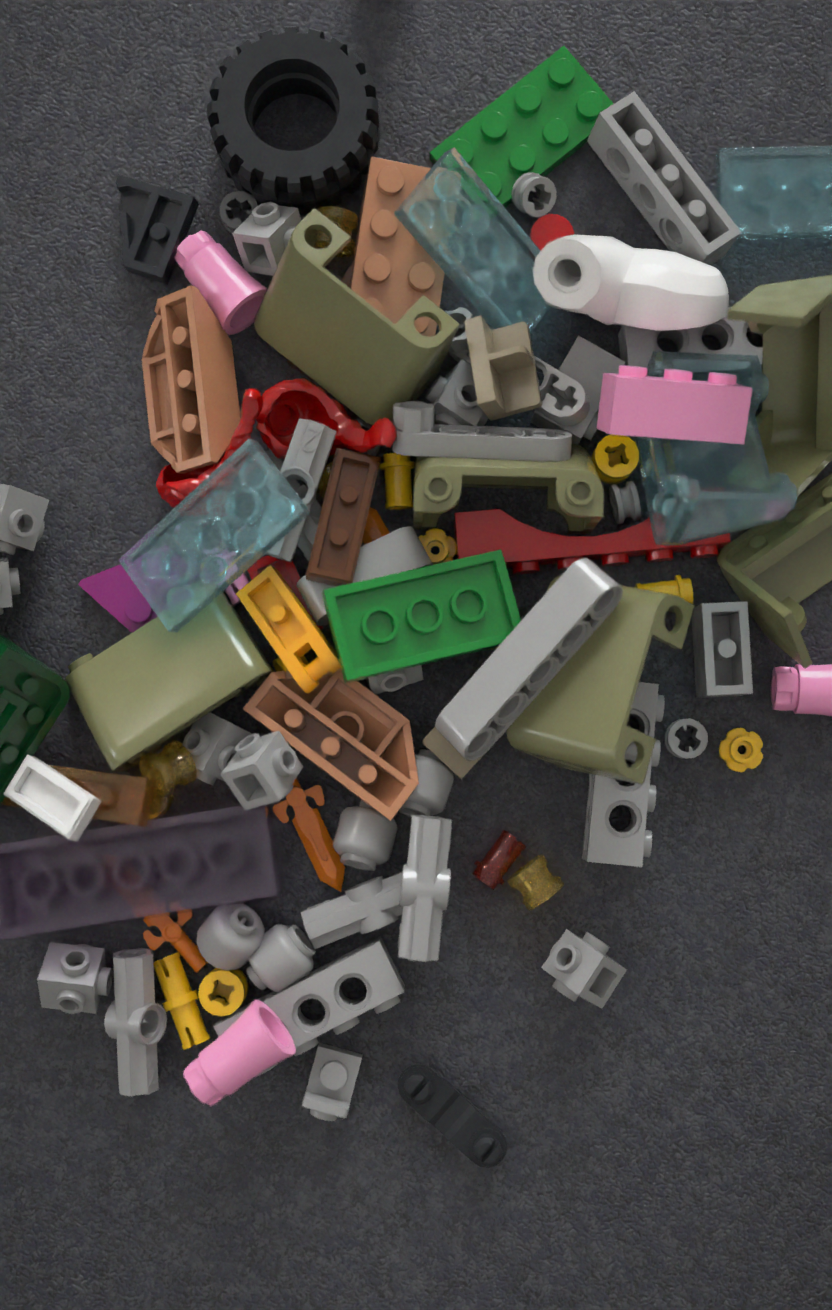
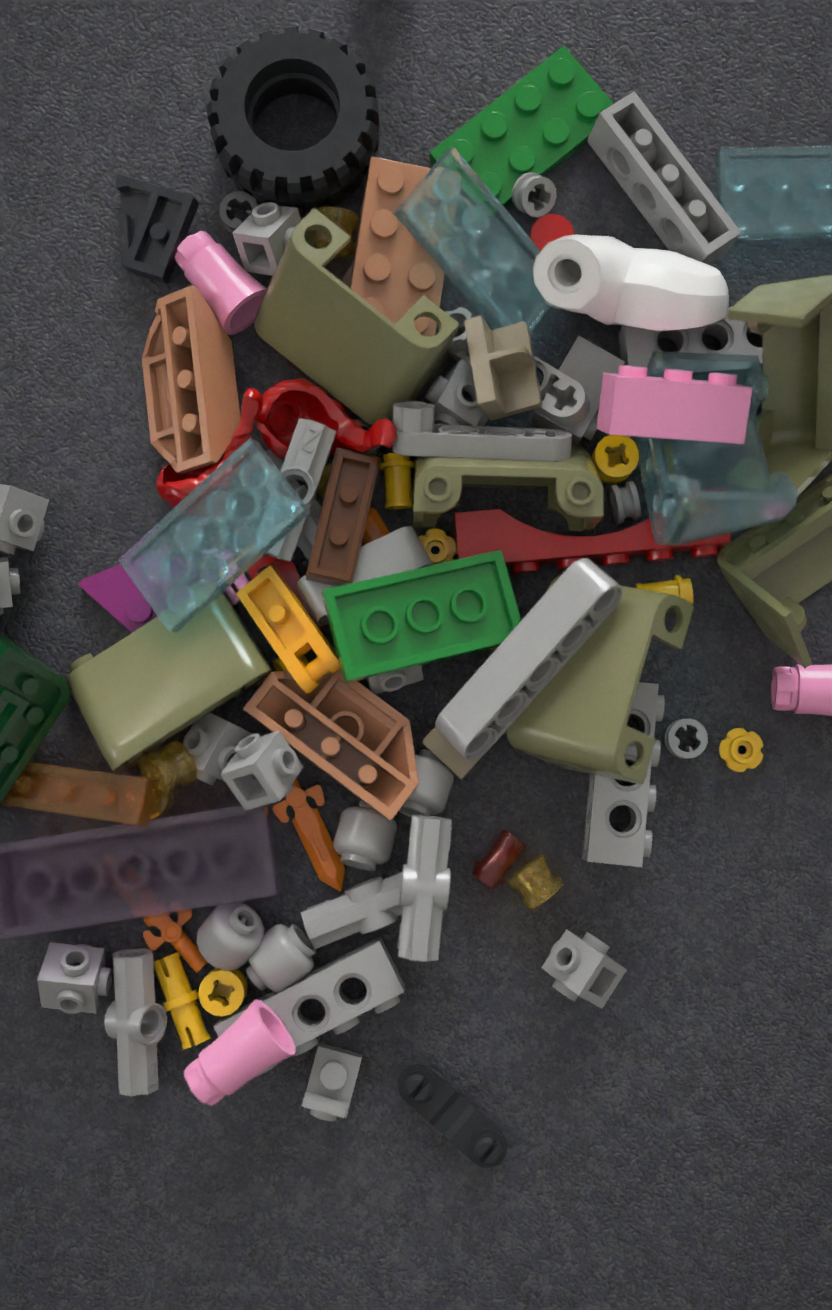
white tile [4,754,102,842] -> none
light grey brick [691,601,753,698] -> none

